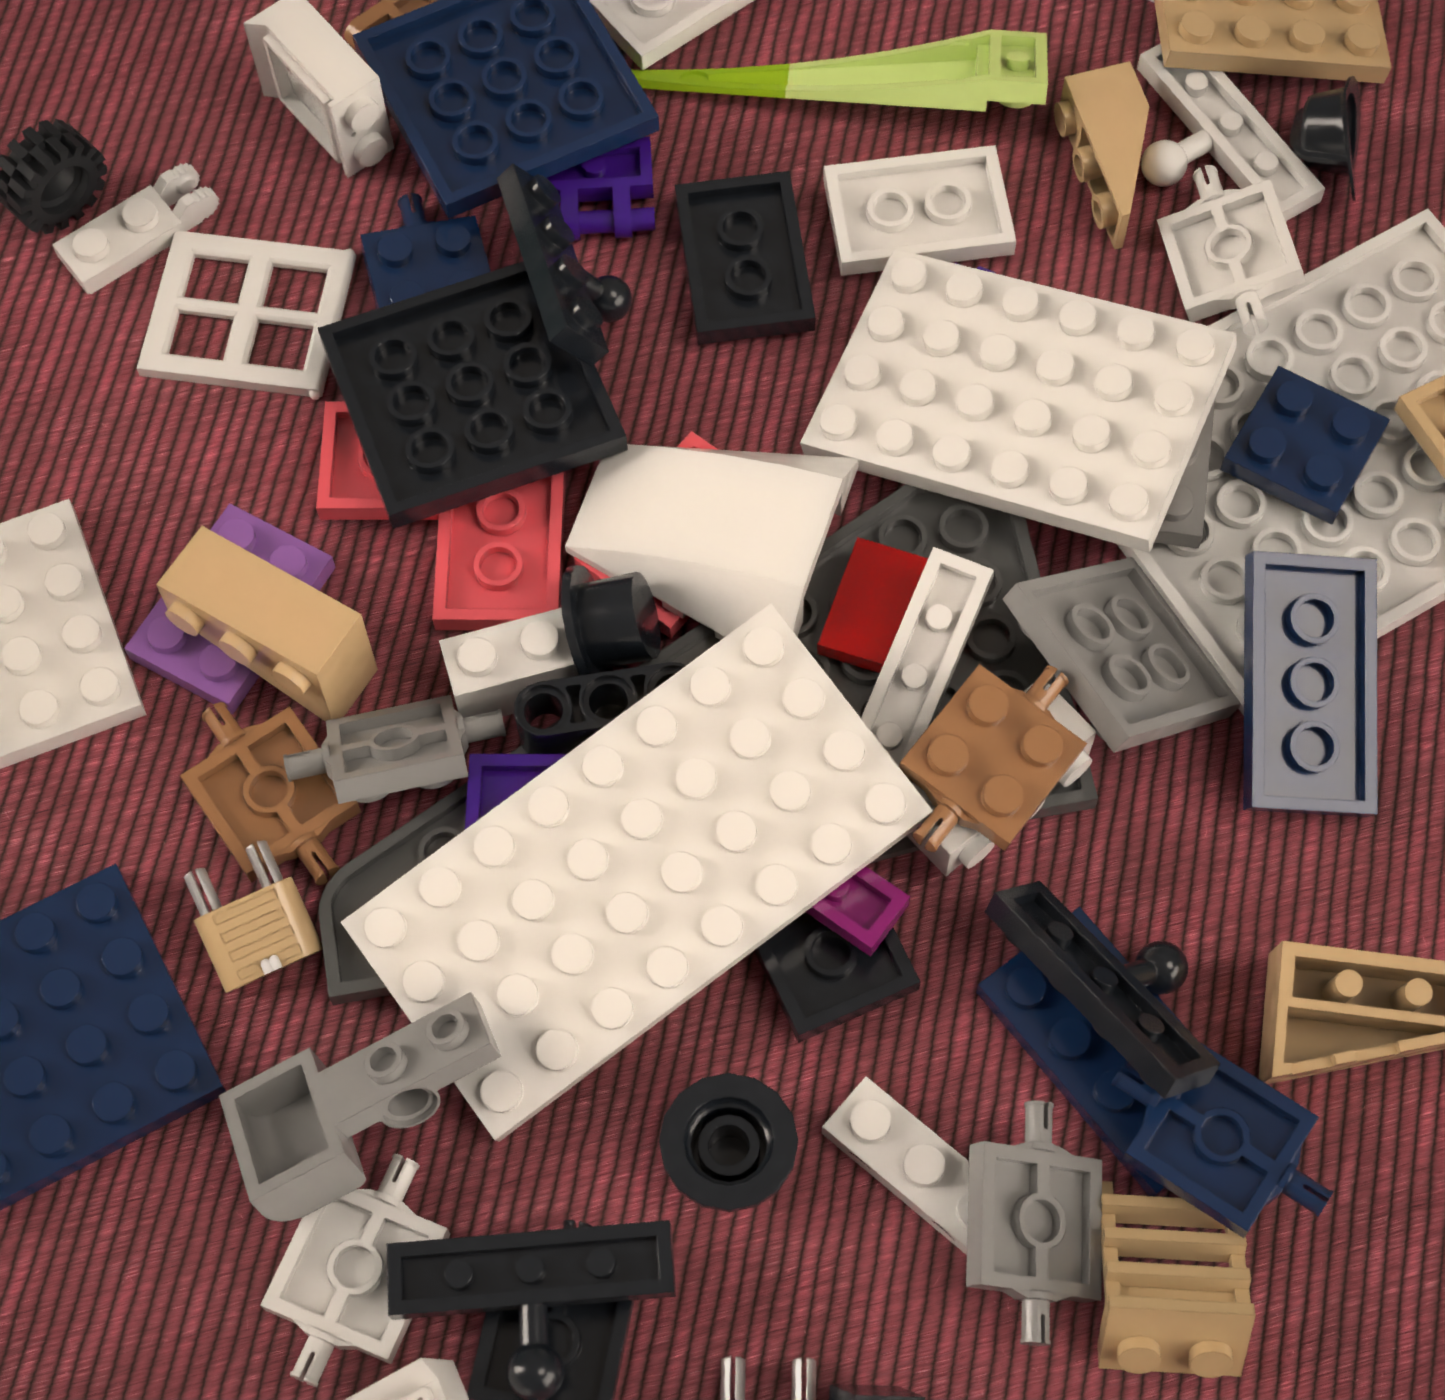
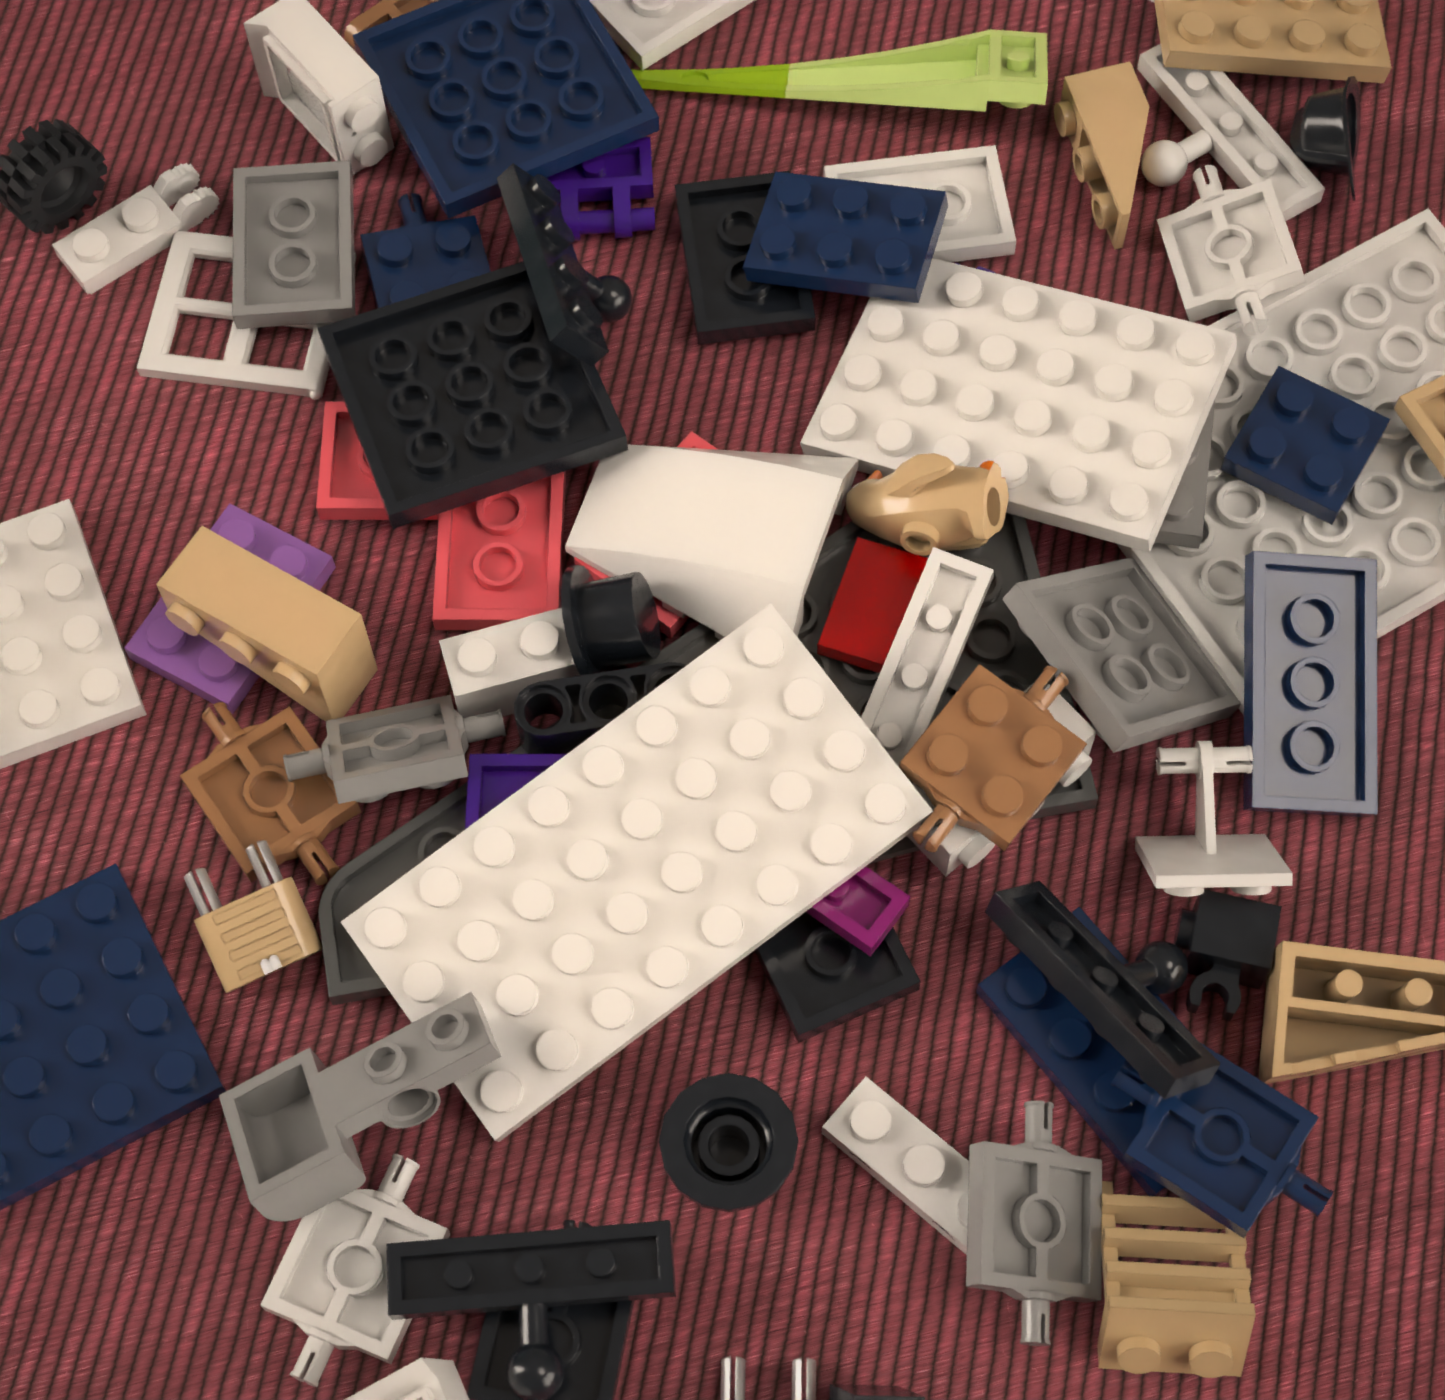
none -> light grey plate [232,160,356,329]
none -> dark blue plate [743,171,948,303]
none -> tan animal [846,453,1009,556]
none -> white plate [1135,741,1293,897]
none -> black brick [1173,889,1282,1021]

